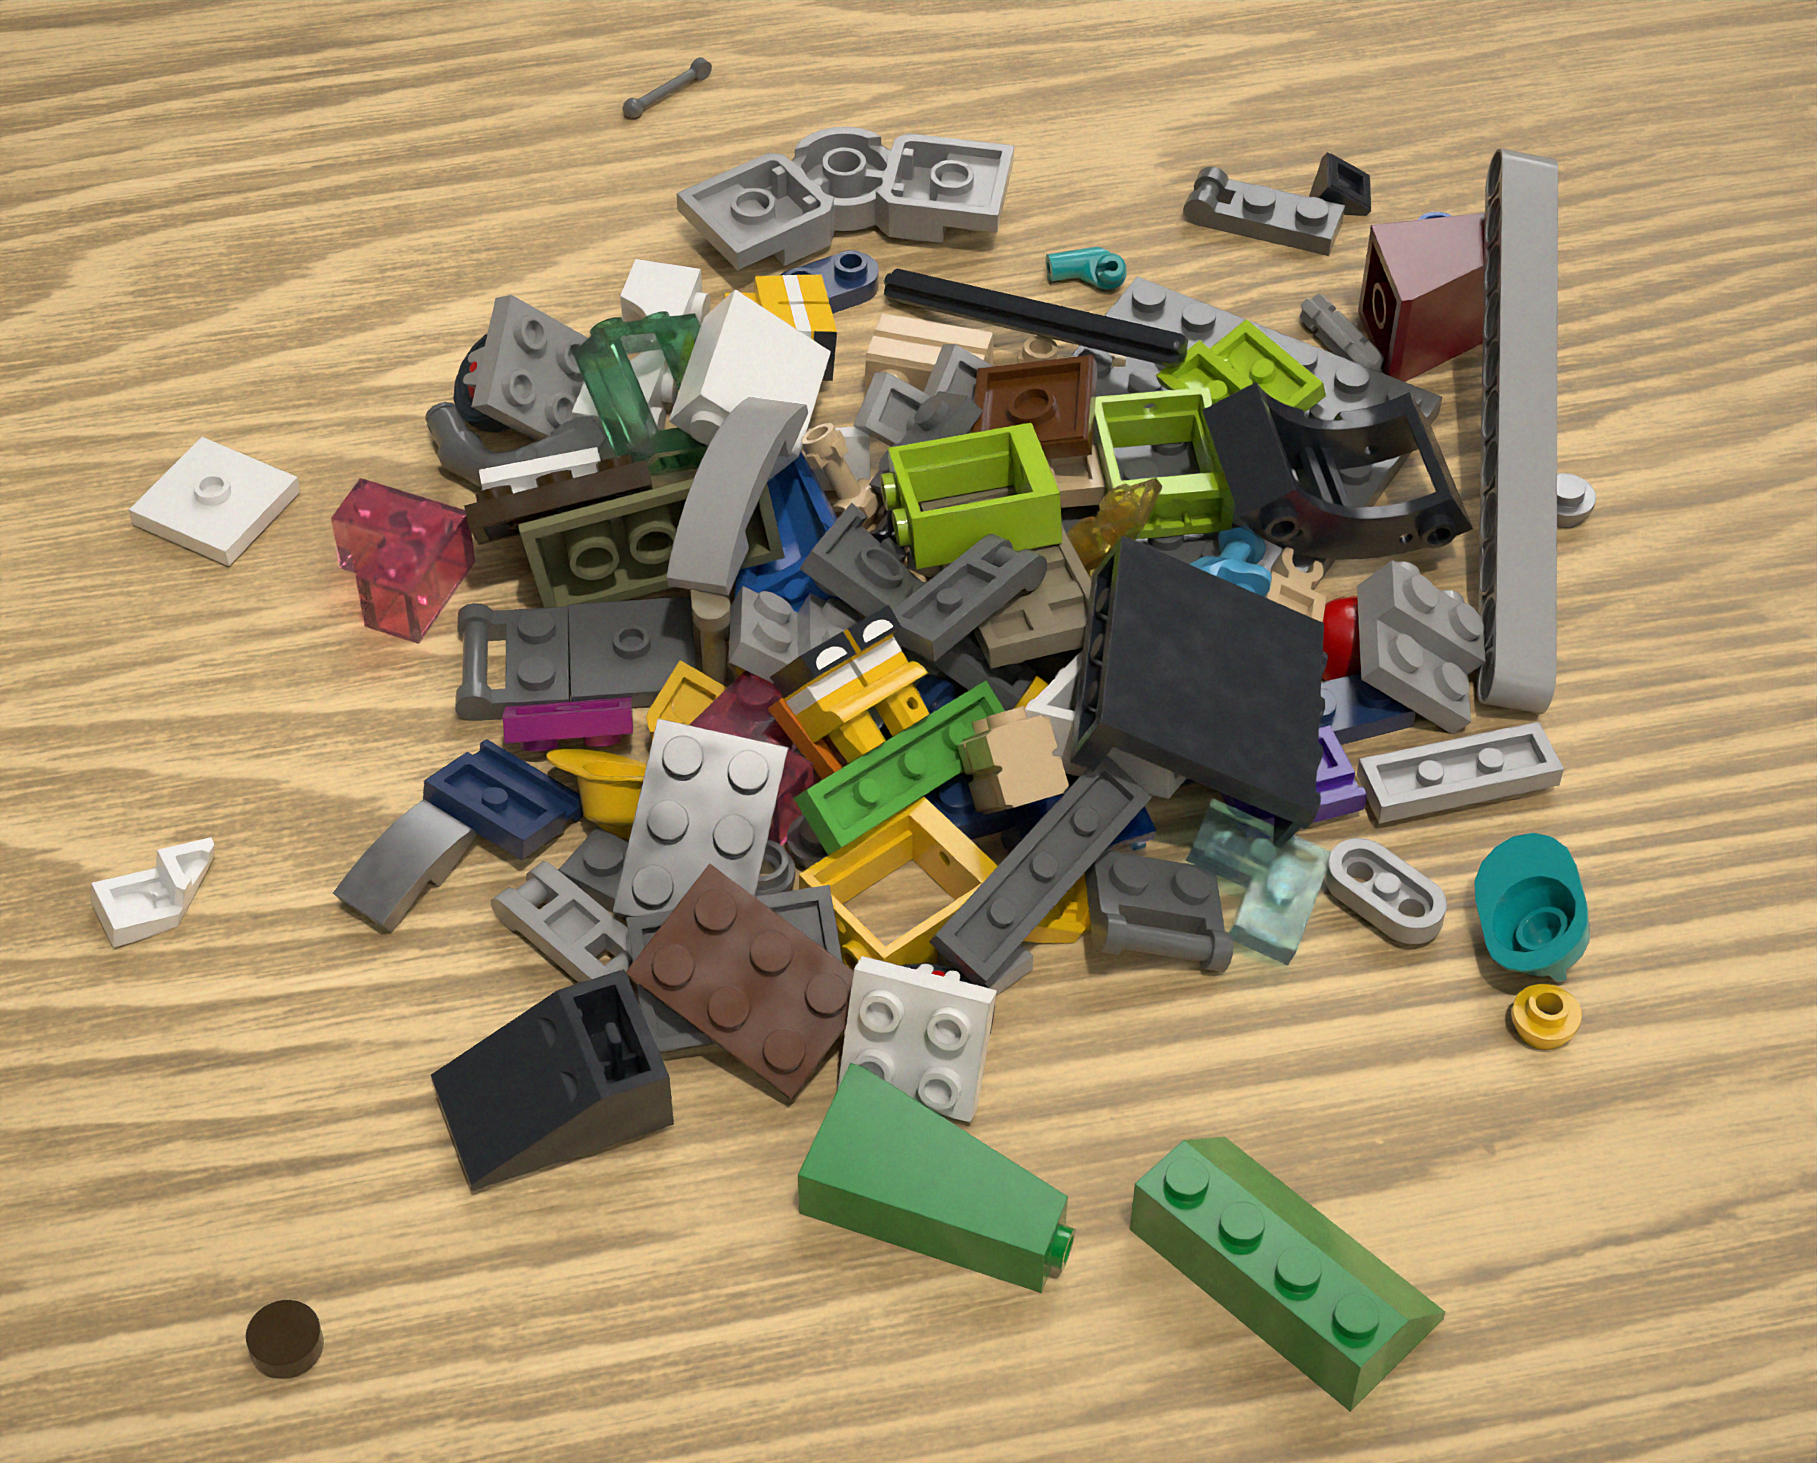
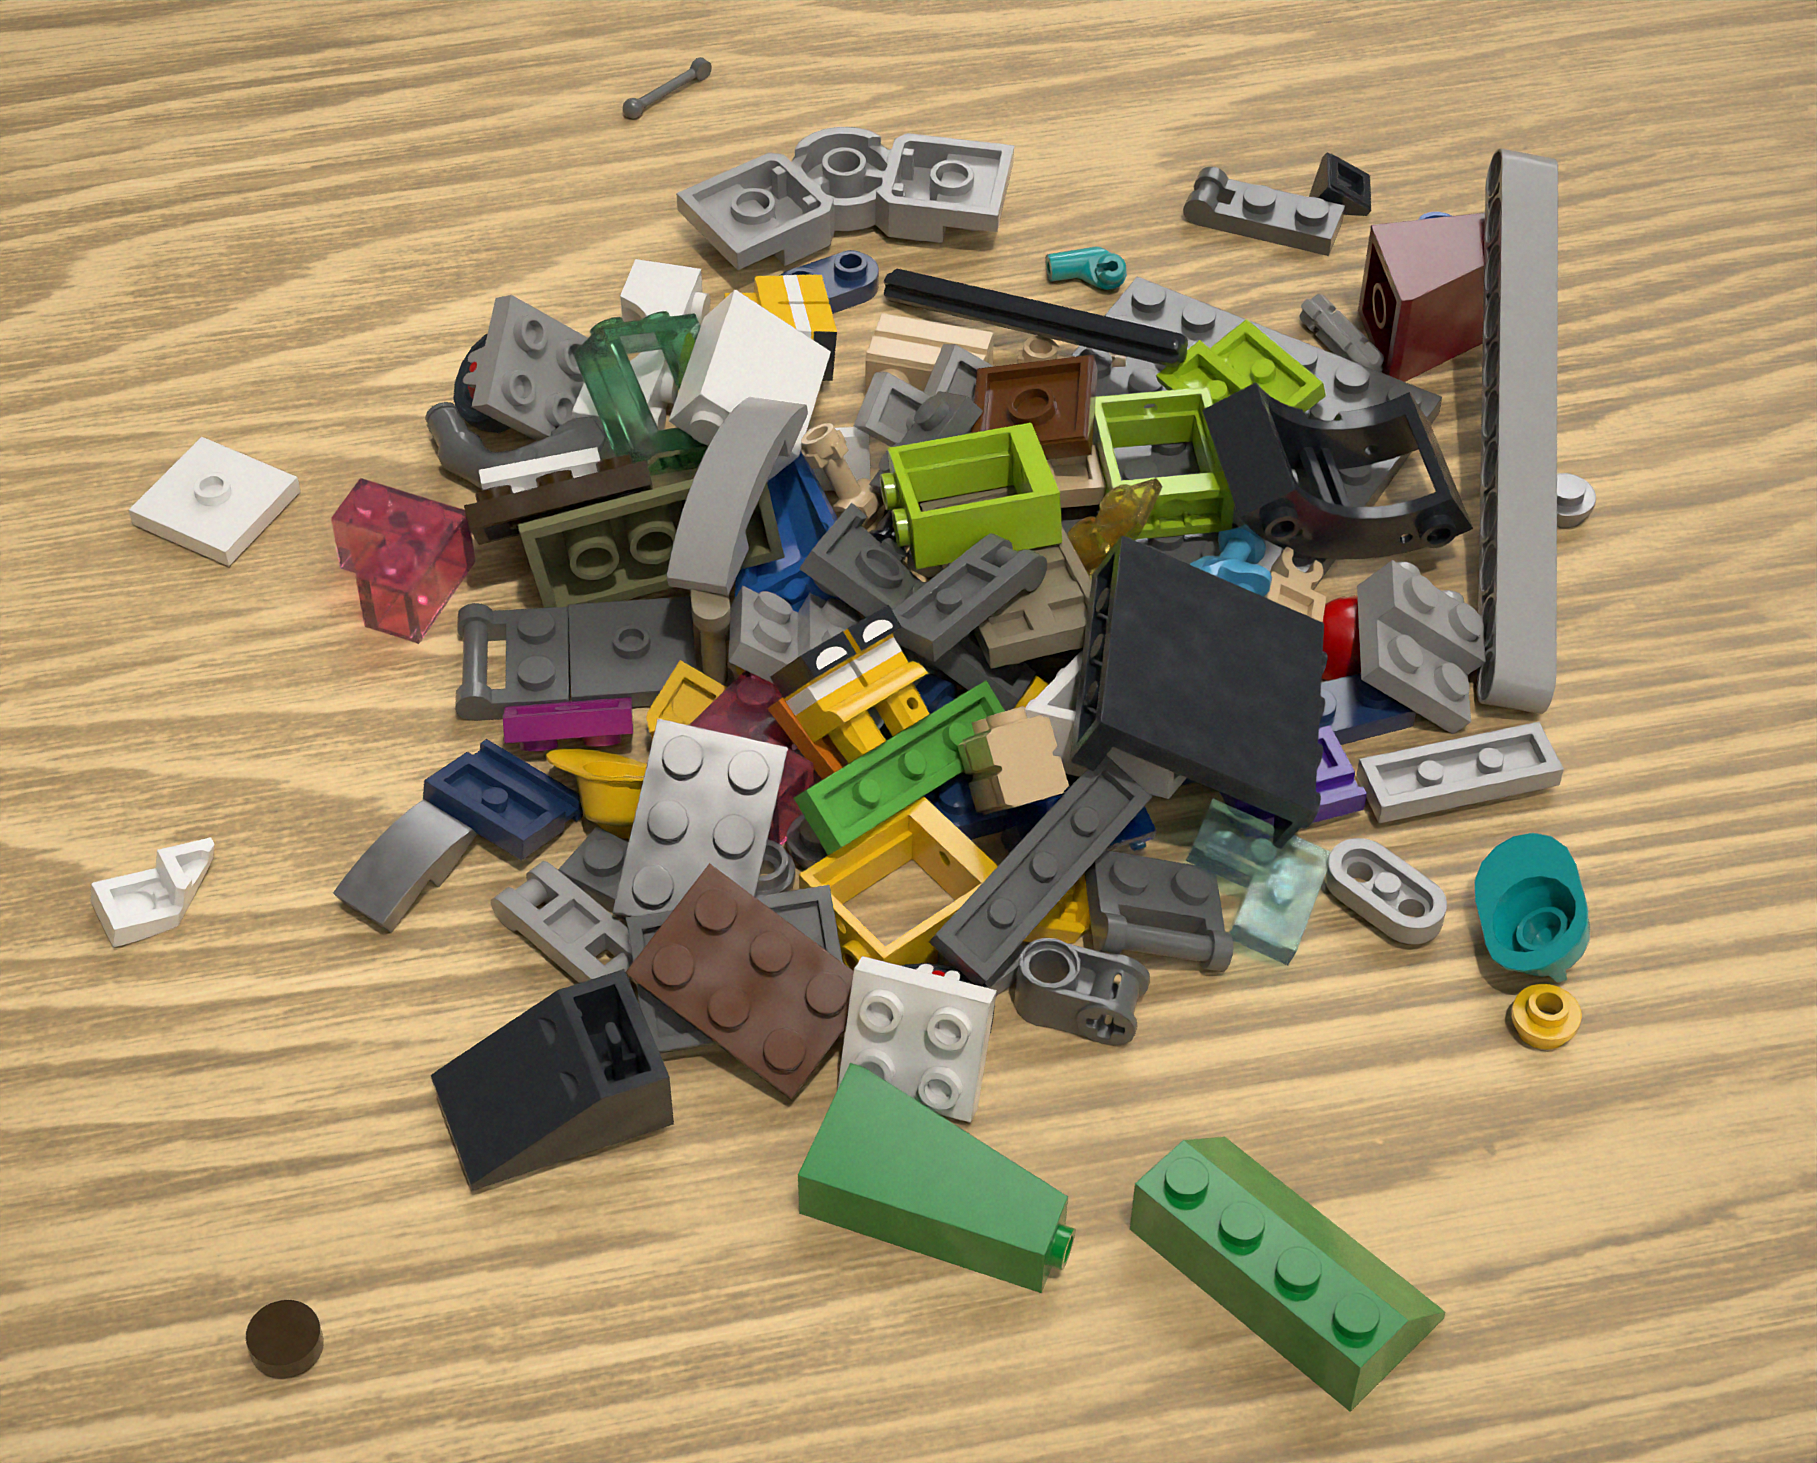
none -> dark grey piece [1014,938,1150,1046]

